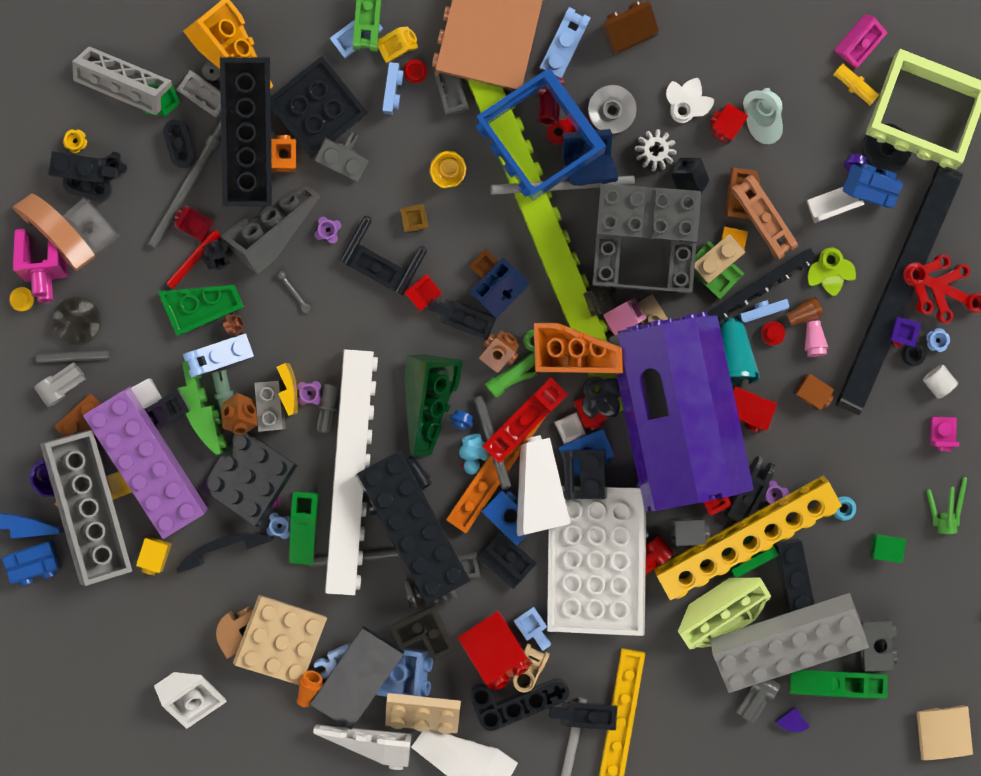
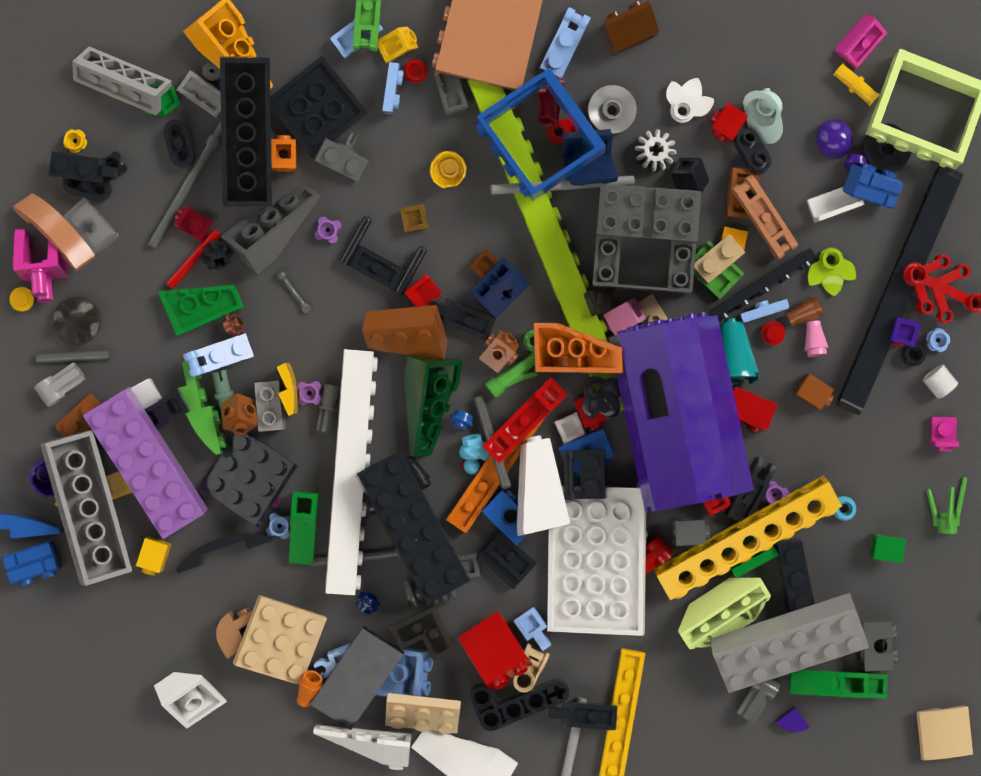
none -> clear blue plate [356,591,380,614]
none -> dark orange wedge [362,305,448,360]
none -> black plate [734,128,772,175]
none -> dark purple hair [816,119,853,159]

